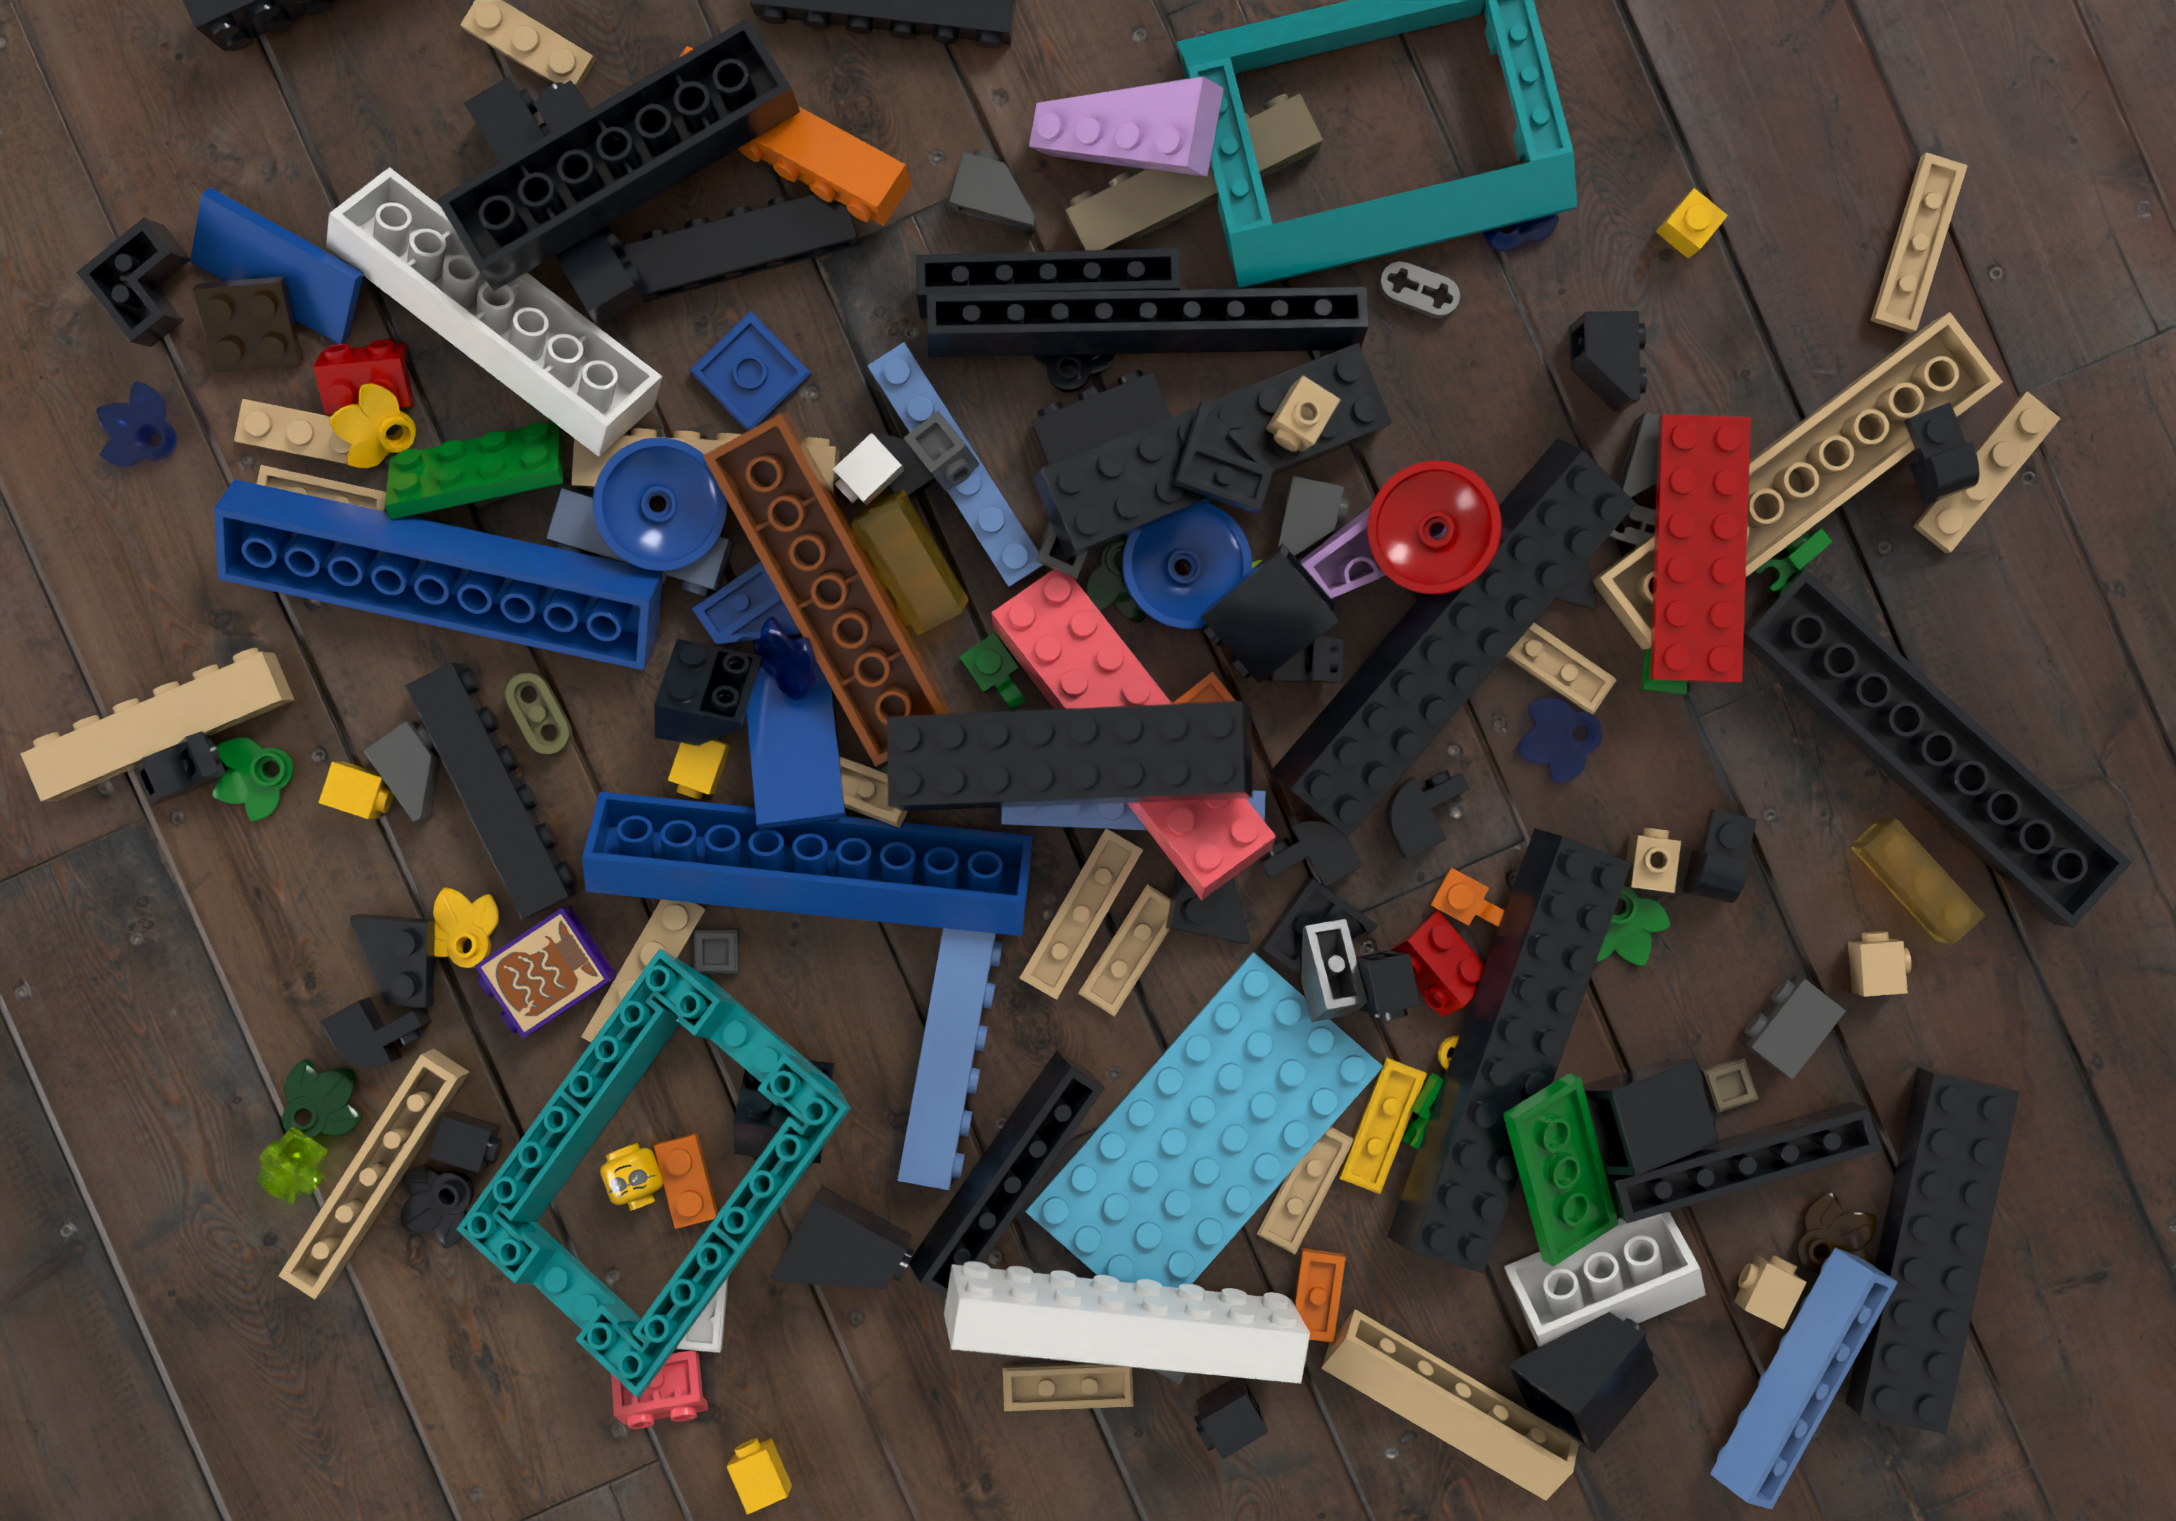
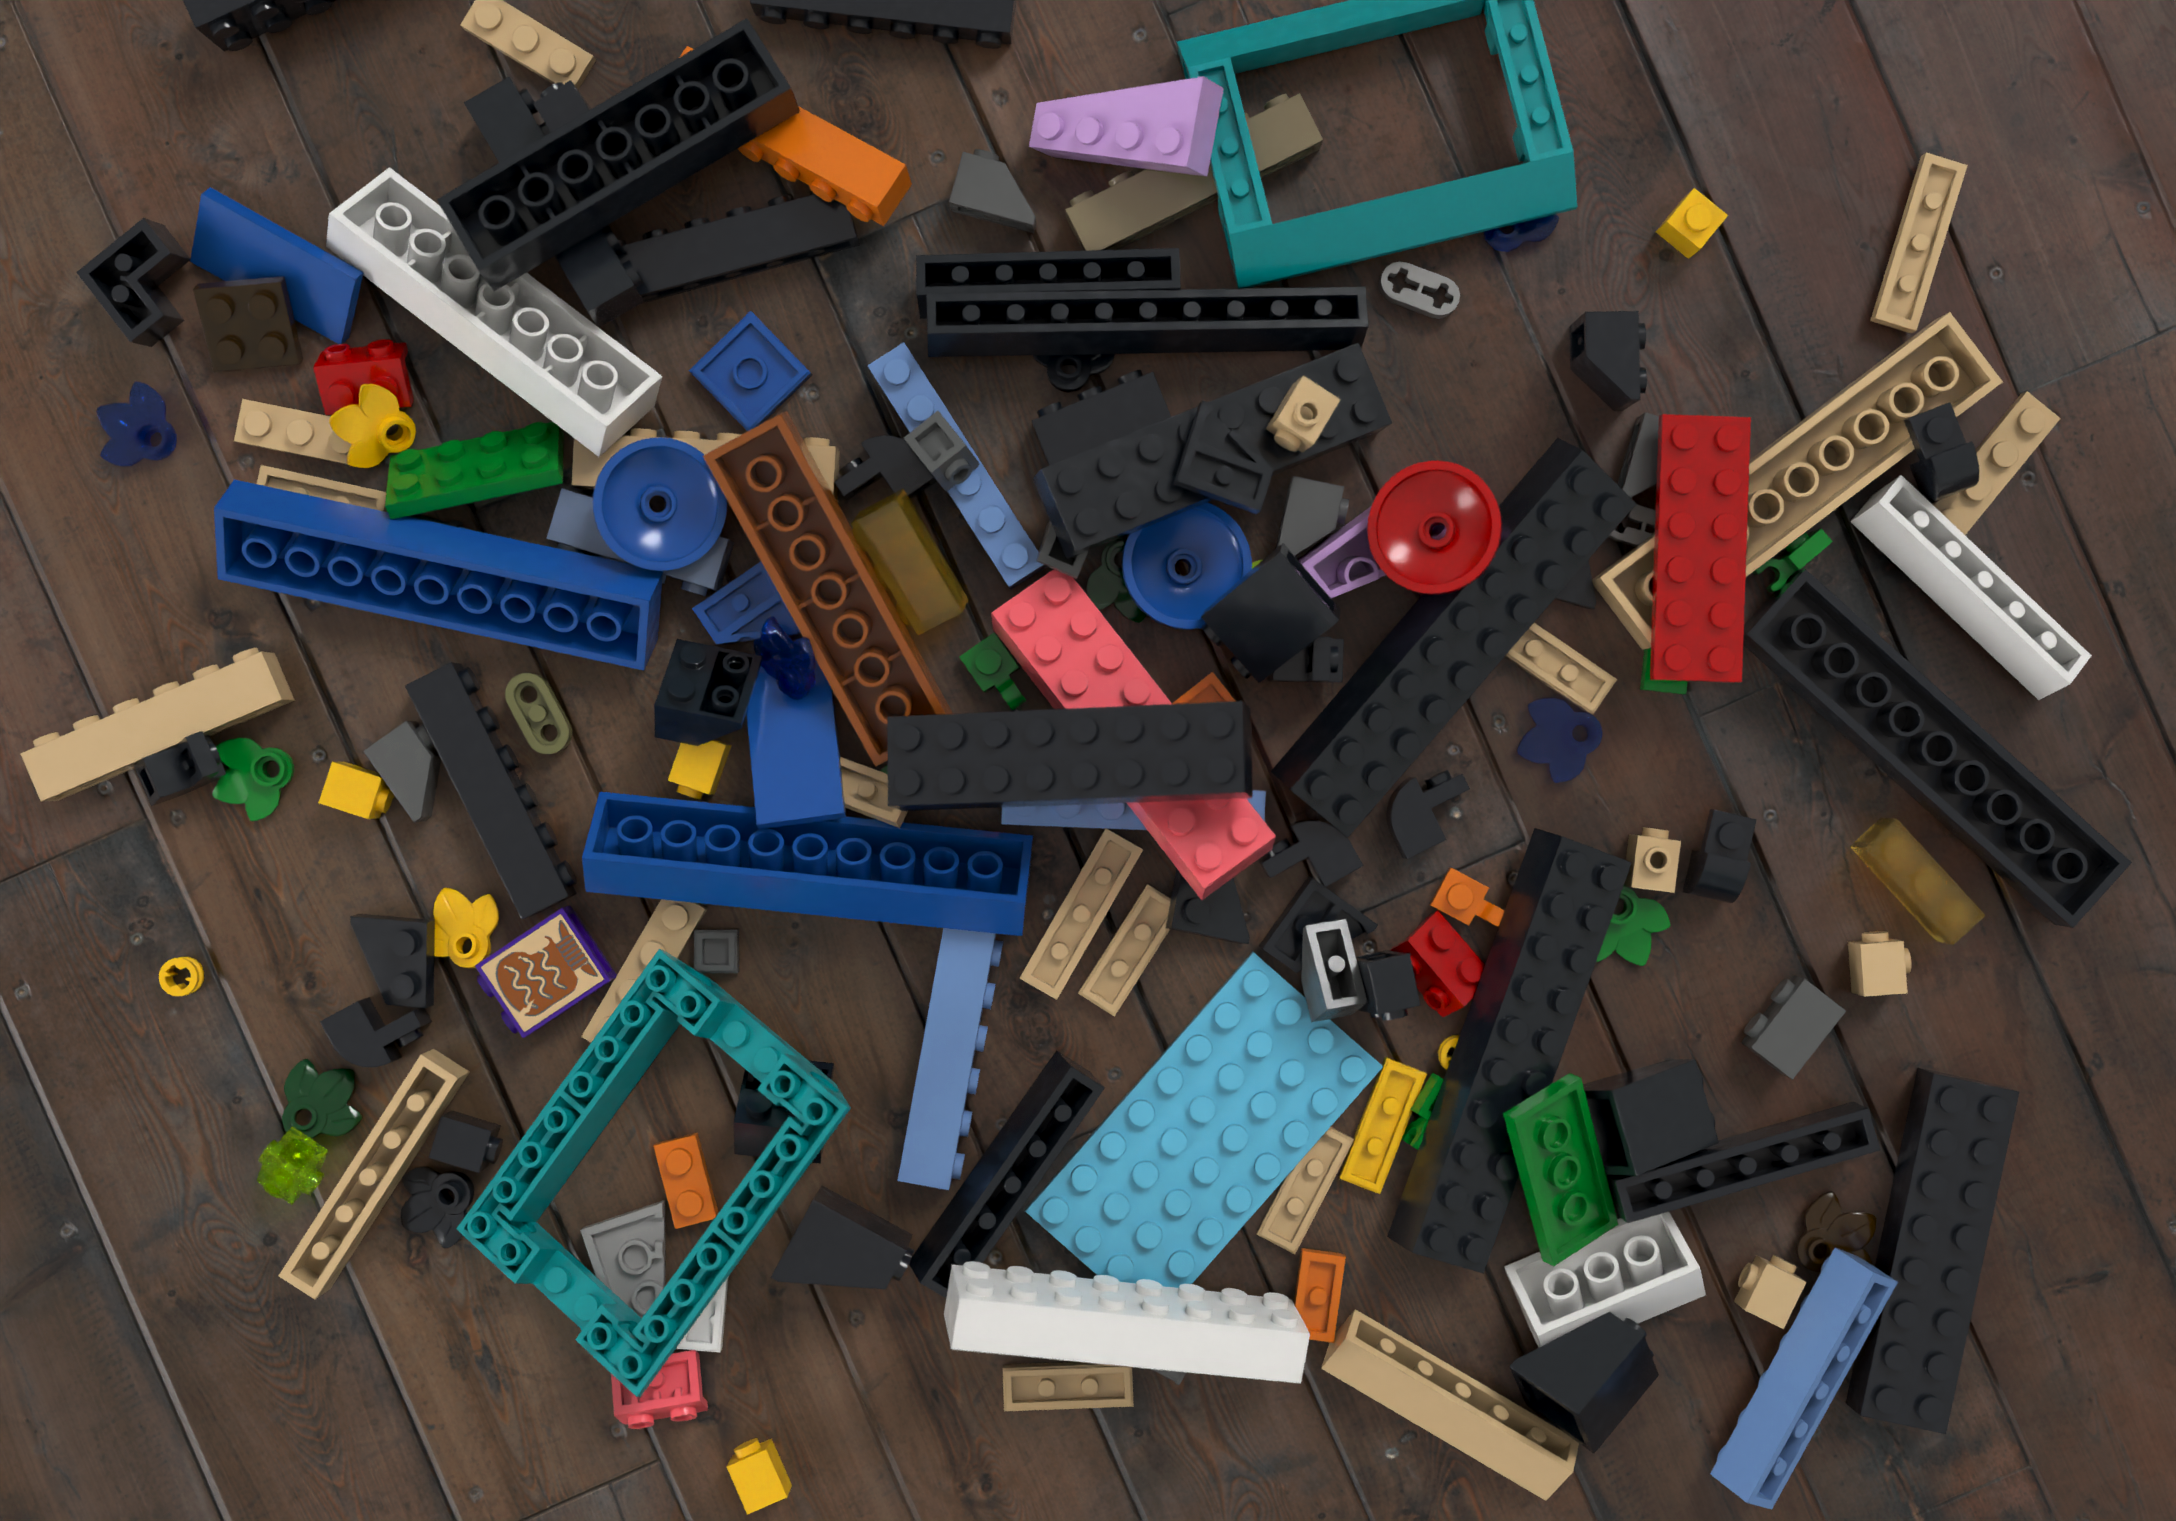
yellow head [600,1143,663,1211] -> none
white brick [833,433,905,506] -> none
black brick [1194,1377,1268,1459] -> none
dark tan tile [1701,1057,1758,1113] -> none
none -> yellow bush [159,957,204,996]
none -> light grey wing [580,1200,665,1318]
none -> white brick [1850,475,2092,700]

